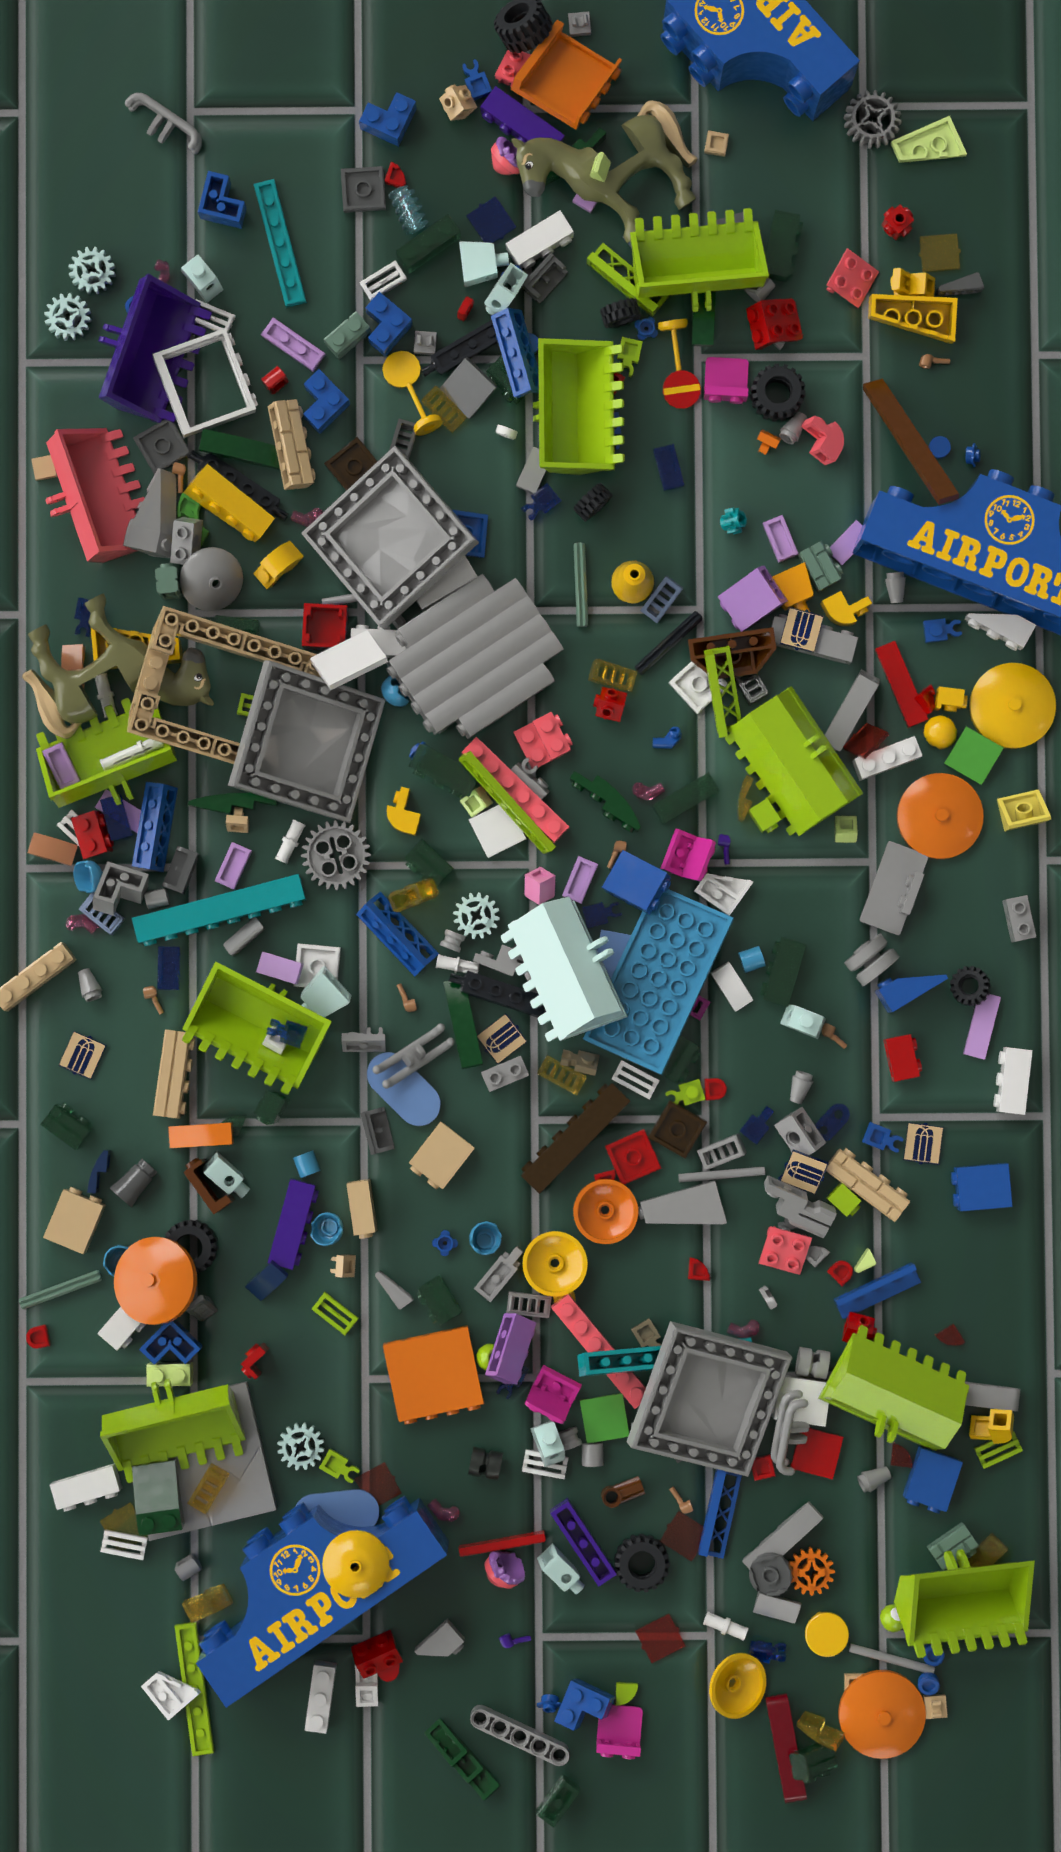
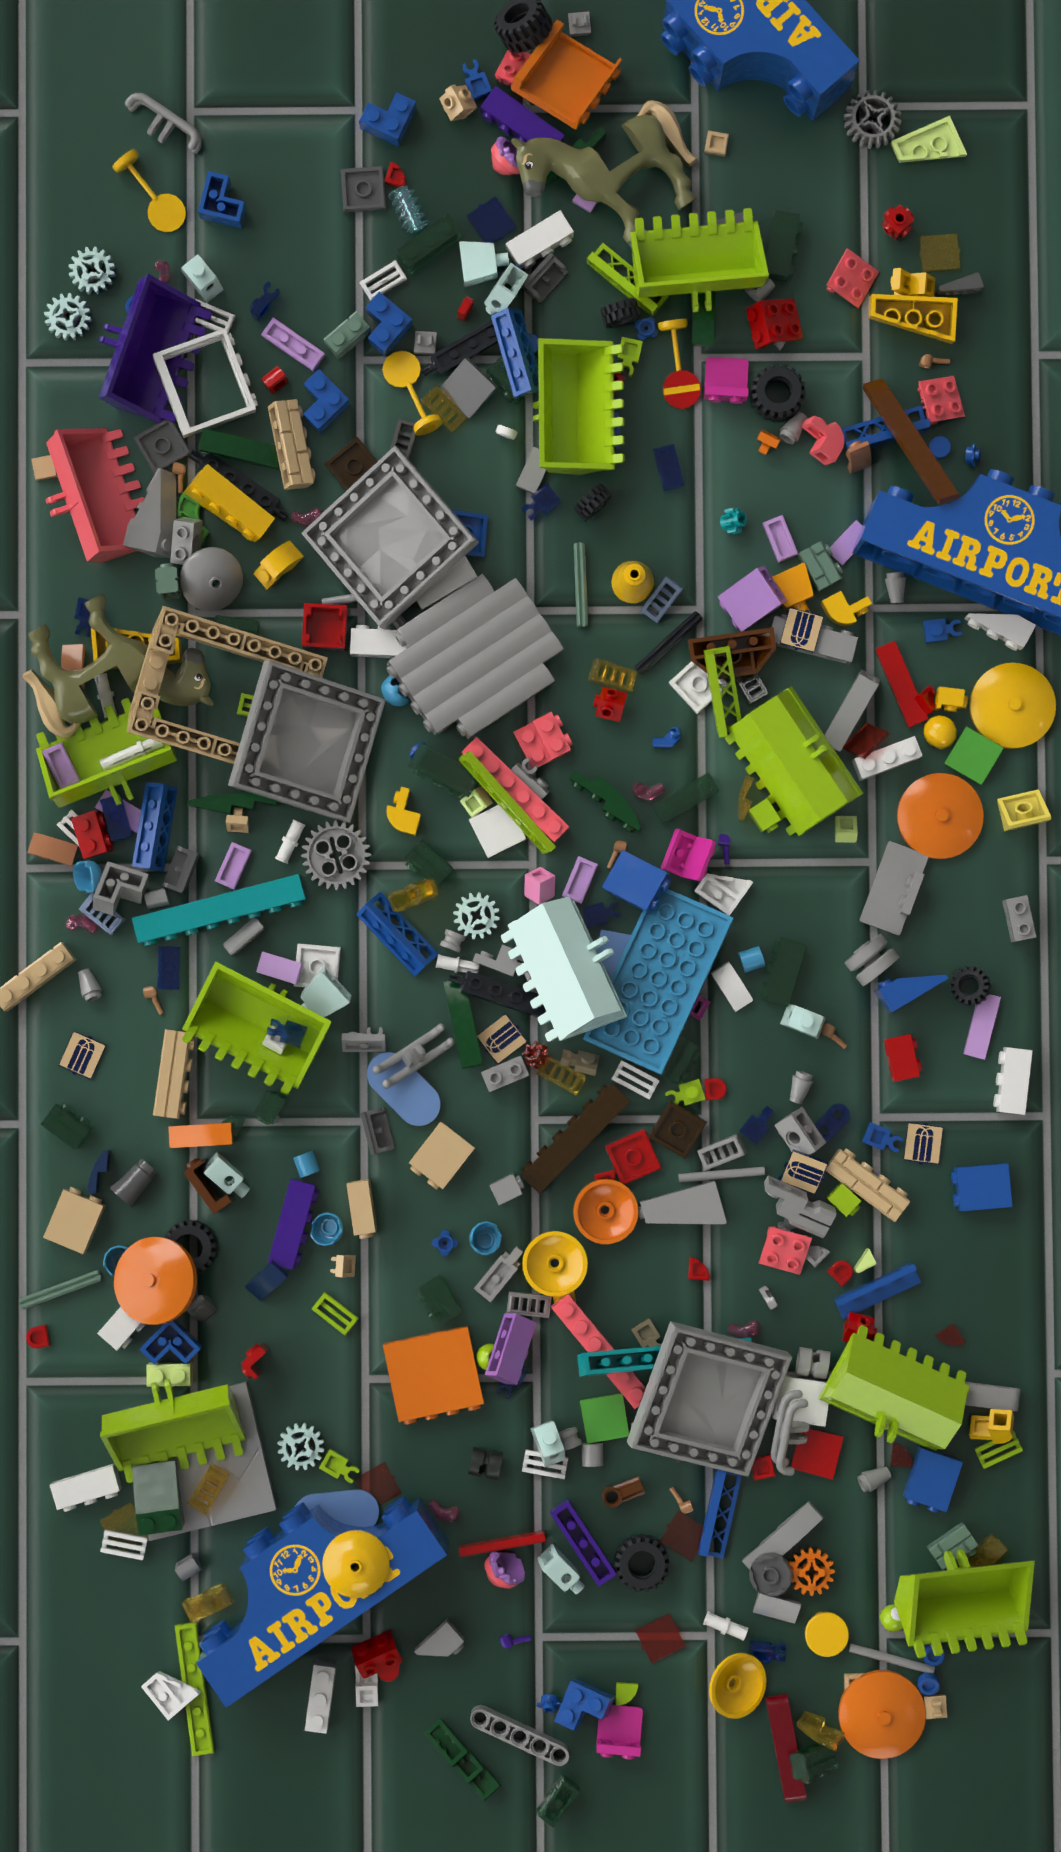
teal tile [254,179,307,308] -> none
white tile [310,630,388,690] -> none
light grey slope [375,1270,414,1309] -> none
medium nougat hand [397,984,417,1012] -> none
dark pink bracket [525,1365,582,1424] -> none
yellowish green slope [590,152,611,182] -> none
none -> yellow piece [112,149,186,232]
none -> clear blue plate [250,282,280,322]
none -> light grey brick [489,1173,524,1205]
none -> clear red gear [522,1041,550,1069]
none -> blue fence [841,405,931,452]
none -> nougat slope [846,441,871,474]
none -> coral hinge [917,376,965,425]

